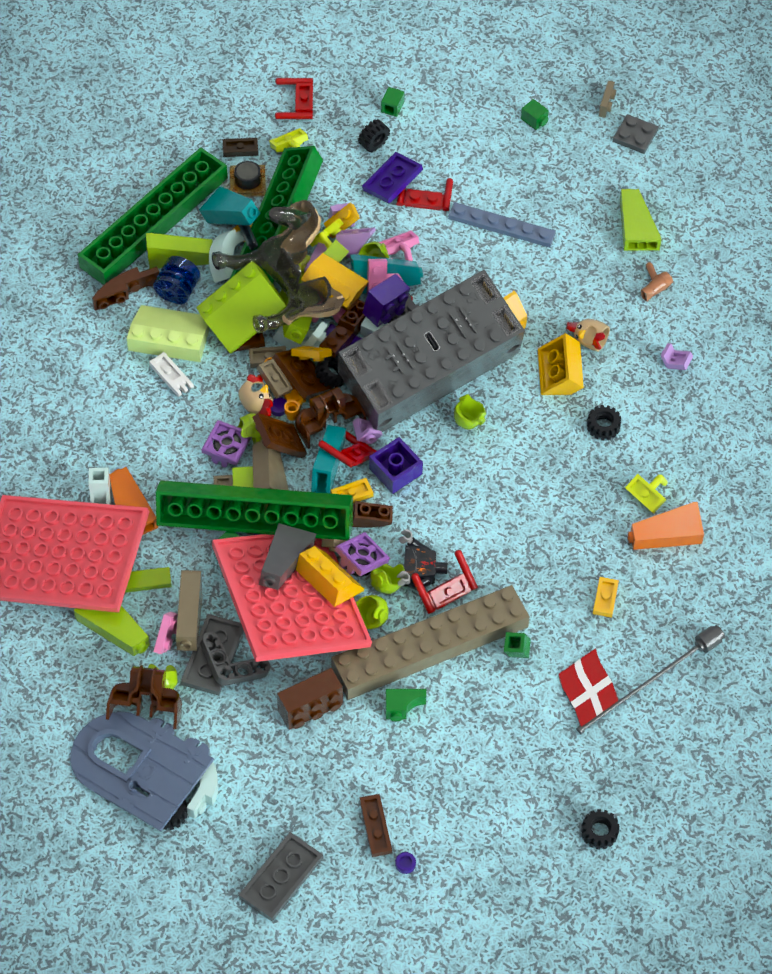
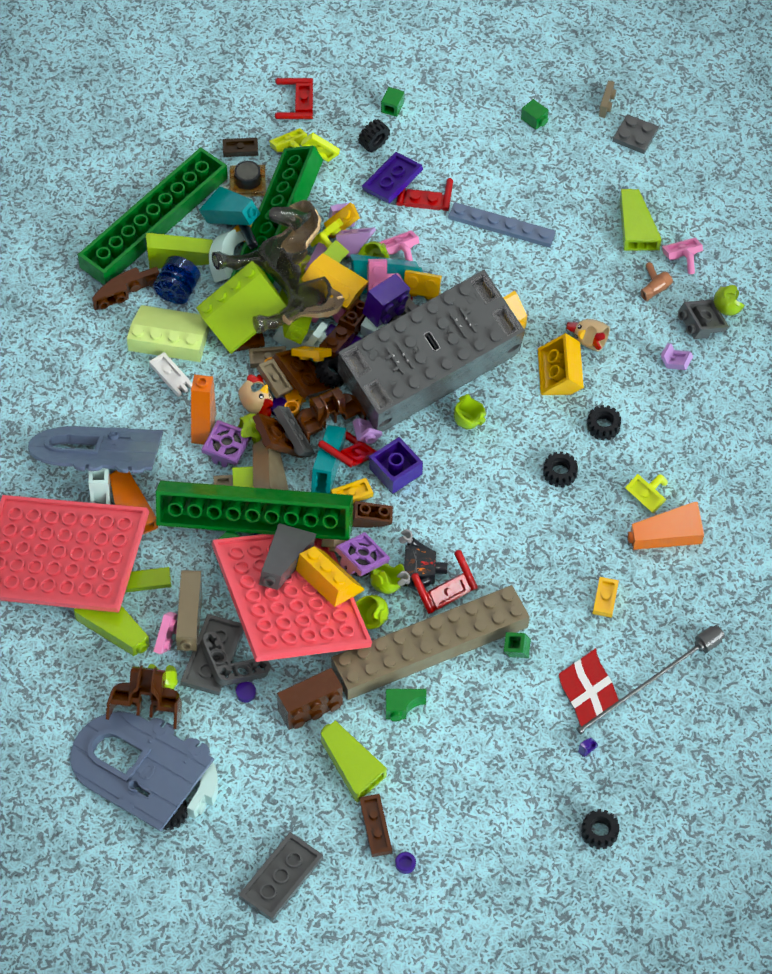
none -> sand blue door [28,426,163,473]
none -> orange slope [191,374,216,445]
none -> dark purple tile [236,682,256,703]
none -> dark grey plate [273,406,315,457]
none -> neon yellow plate [301,133,340,162]
none -> lime slope [321,720,387,803]
none -> yellow bracket [404,270,442,300]
none -> black tyre [543,451,578,488]
none -> dark purple tile [578,738,598,757]
none -> bright pink plate [662,237,703,274]
none -> dark grey plate [678,300,729,339]
none -> lime cap [714,285,745,316]

